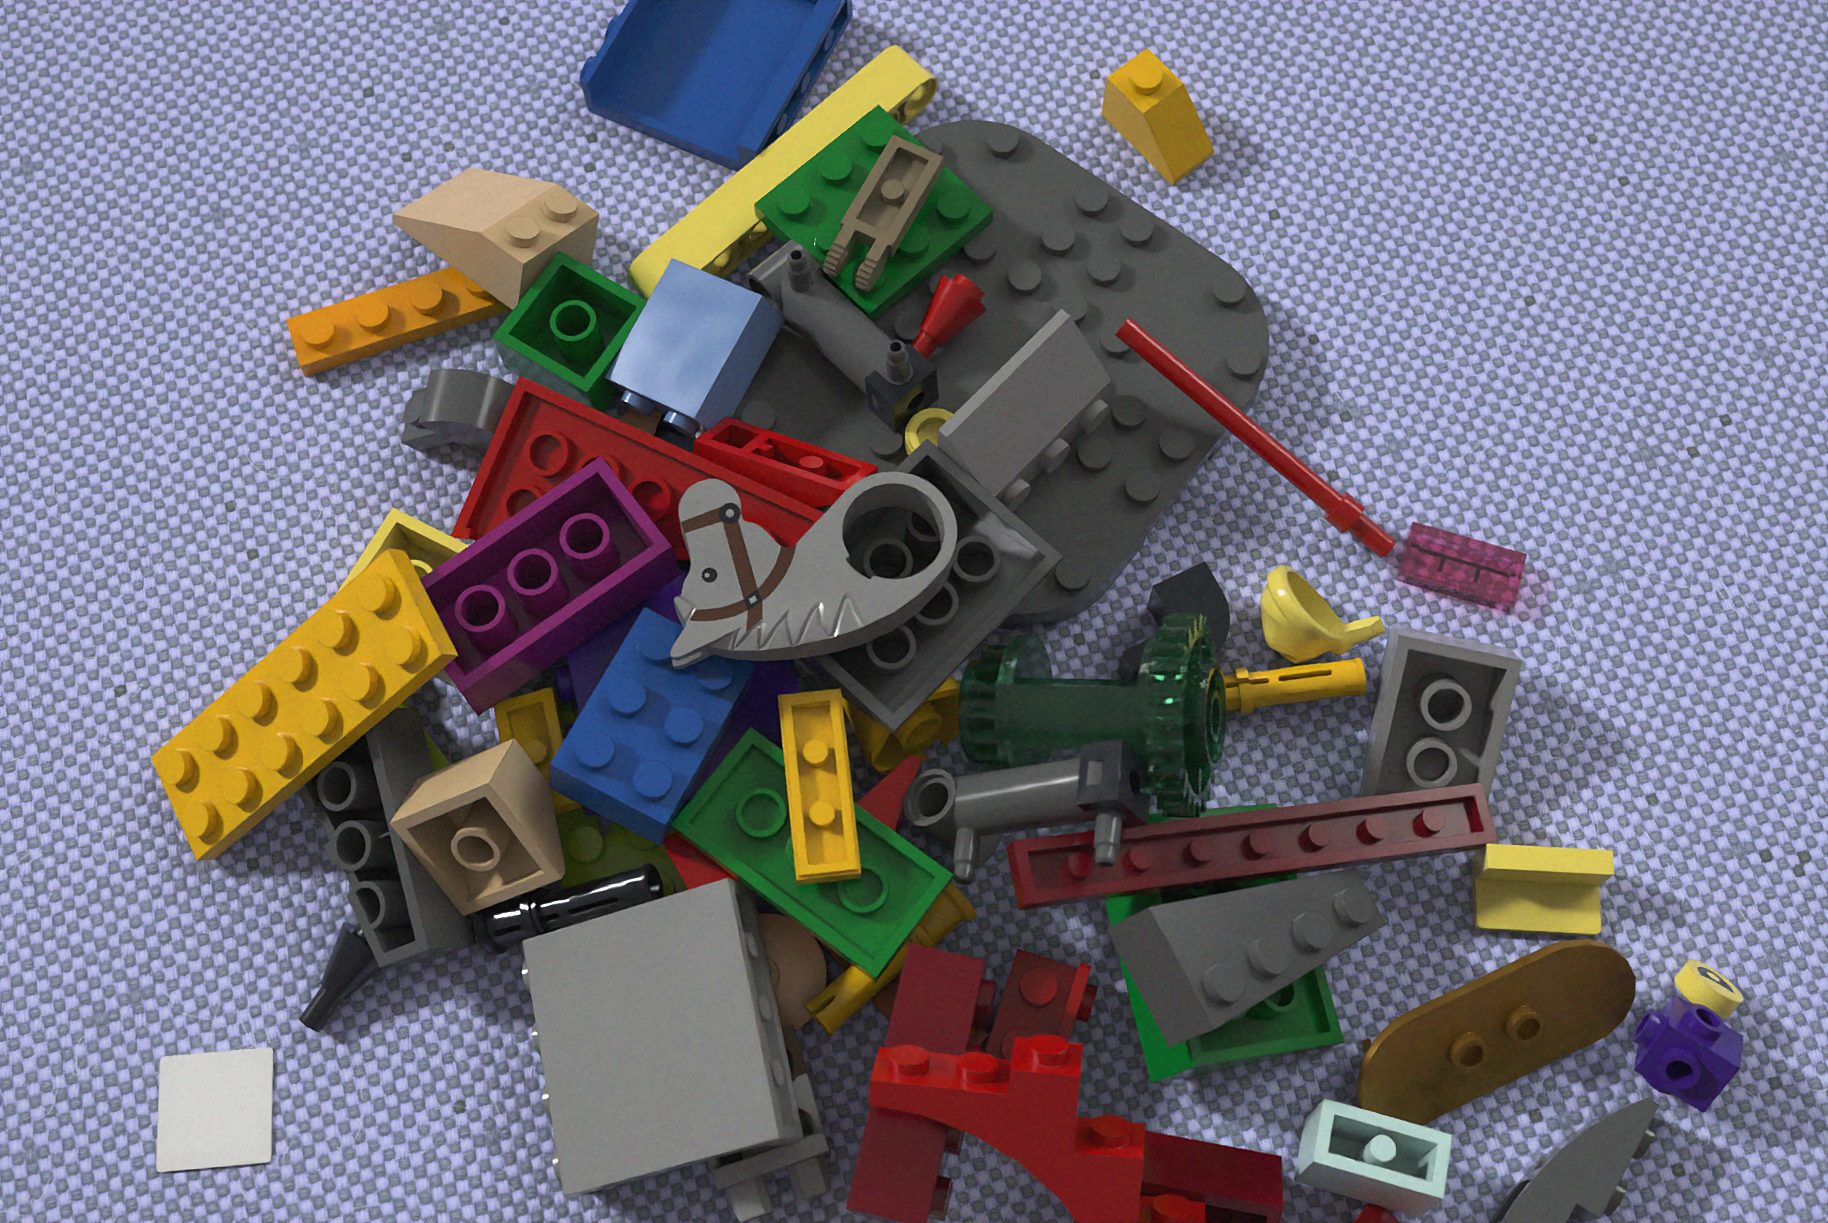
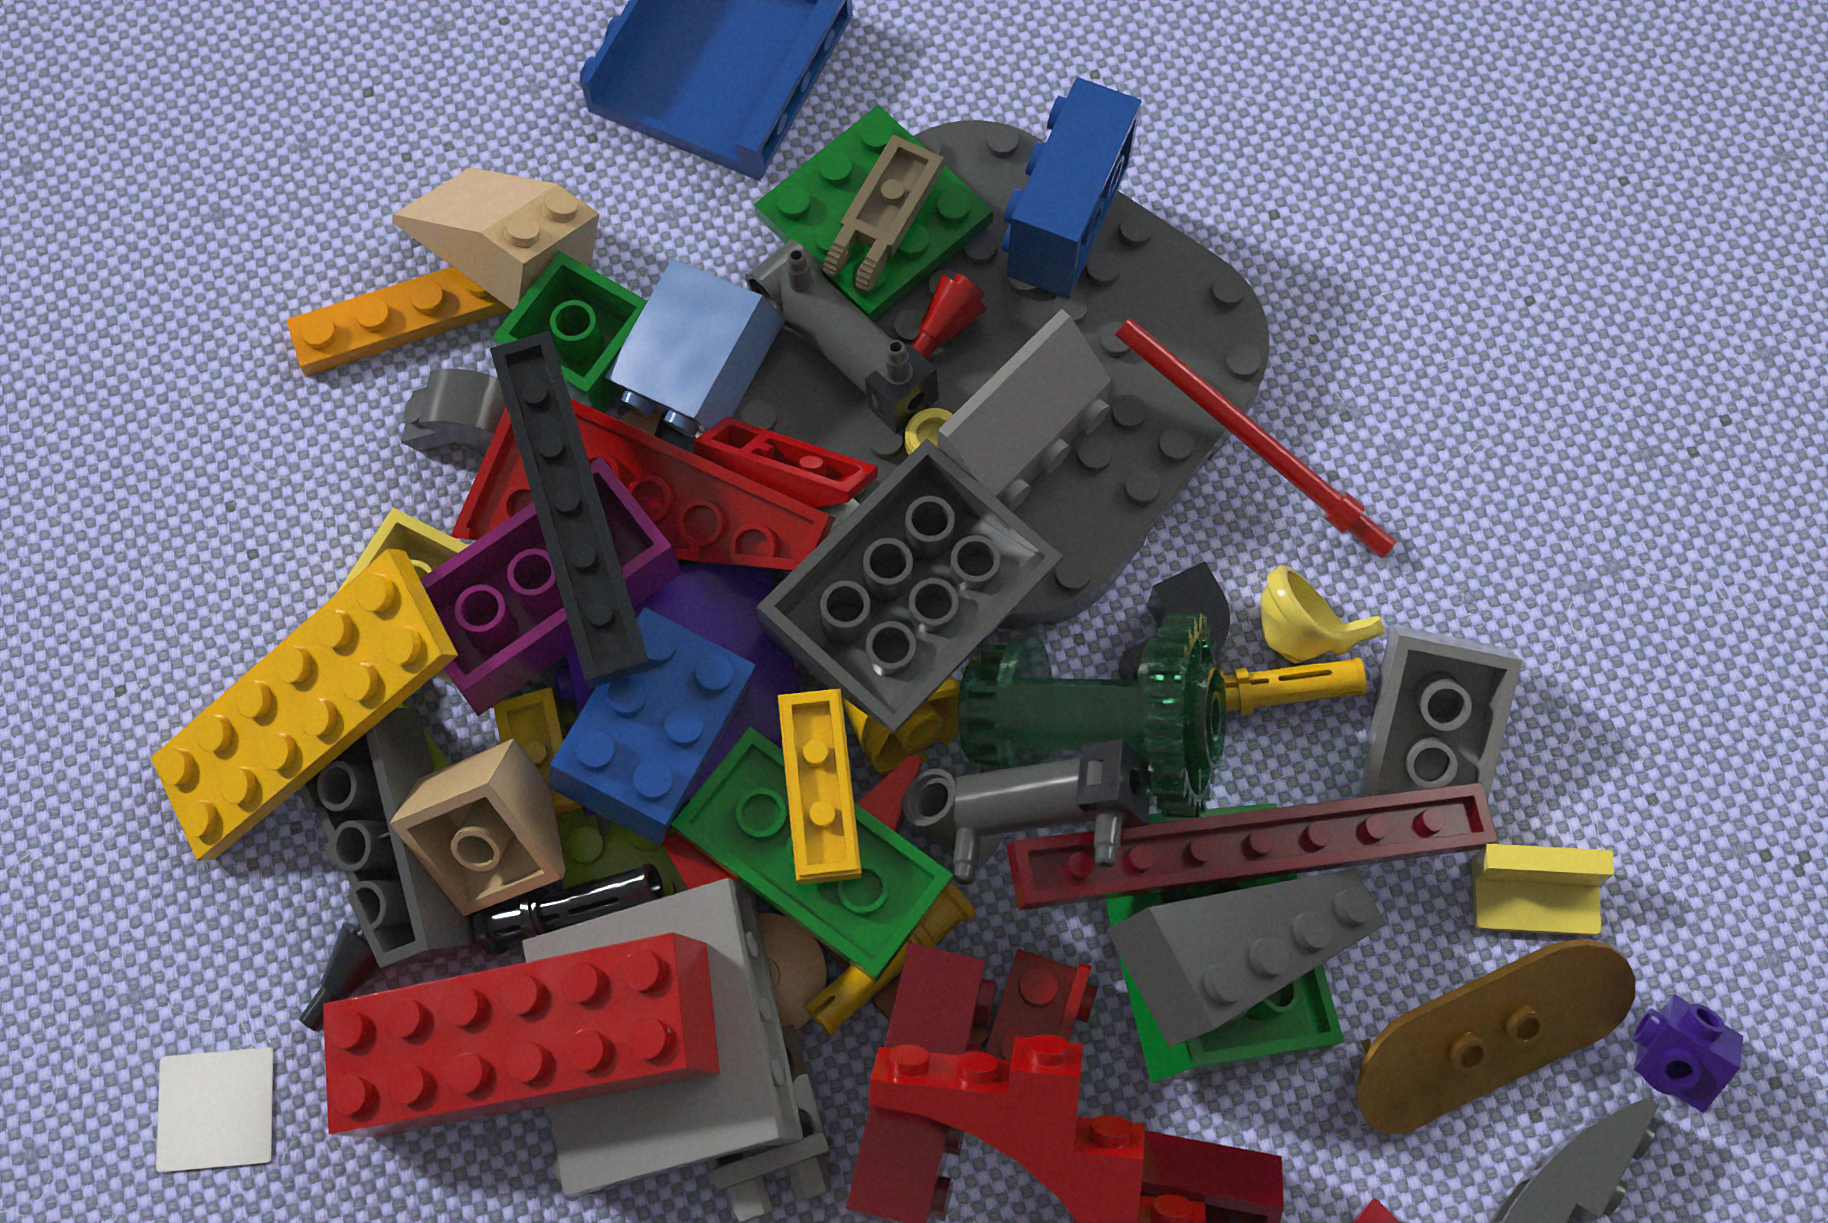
light yellow beam [626,45,938,301] -> none
light grey animal [670,472,957,669] -> none
yellow slope [1101,48,1214,186] -> none
light aqua brick [1294,1098,1452,1217] -> none
clear pink tile [1395,521,1527,613] -> none
light yellow tile [1674,959,1743,1019] -> none
none -> red brick [323,932,720,1138]
none -> black plate [490,331,652,689]
none -> blue brick [1001,77,1142,299]

